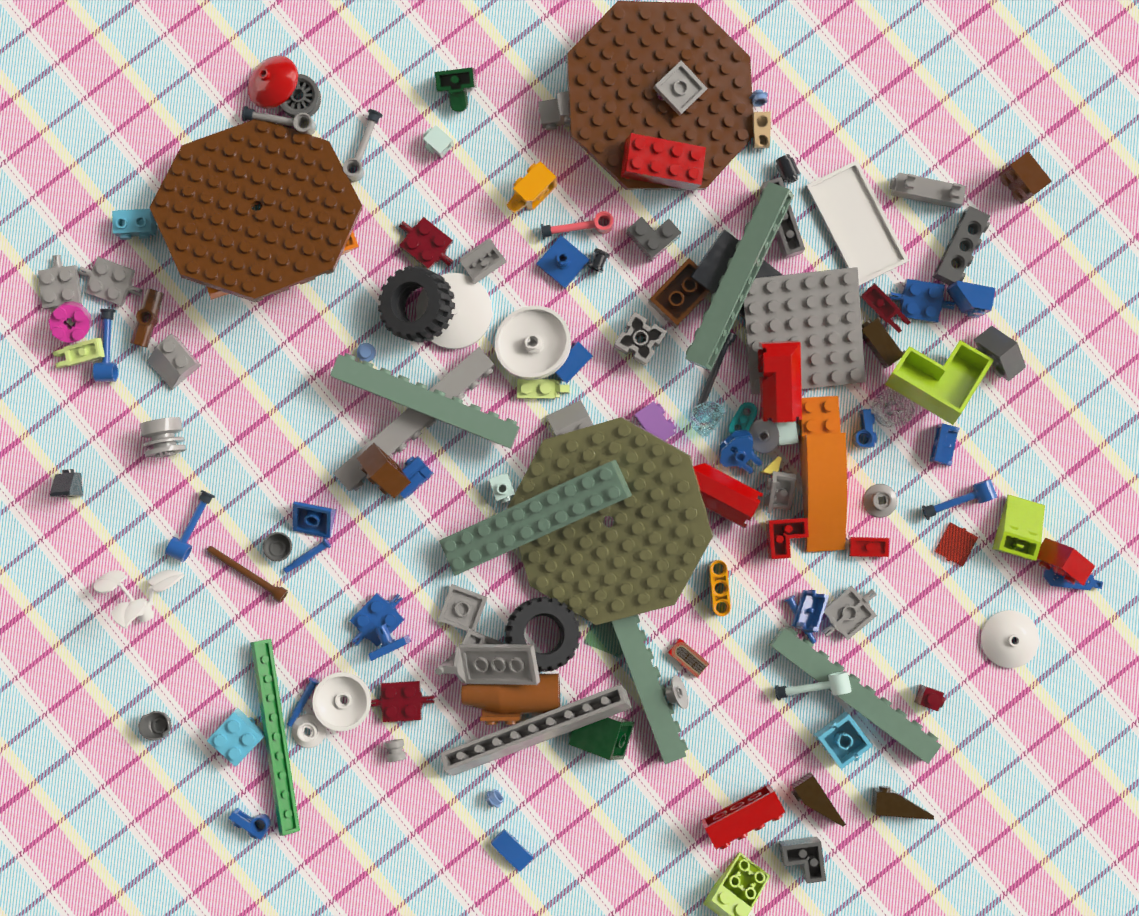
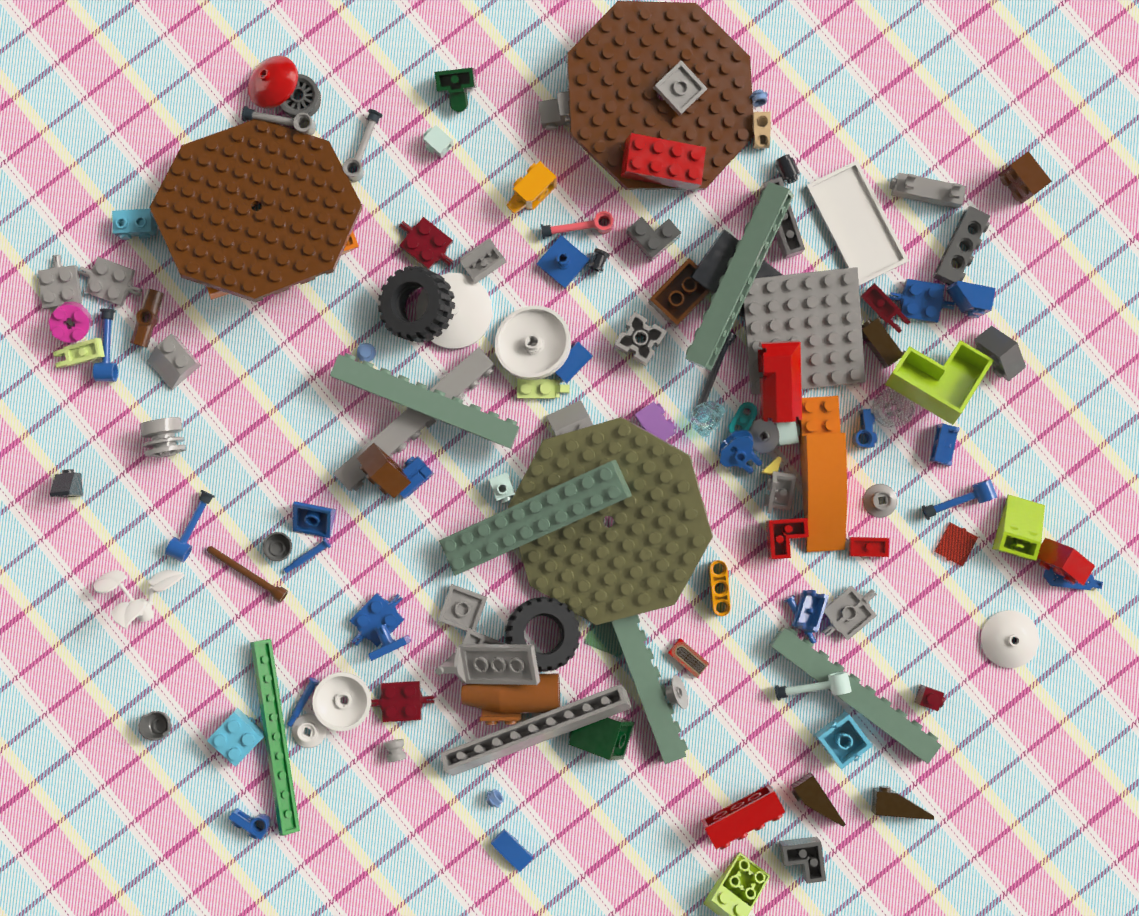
red brick [693,463,763,528] -> none

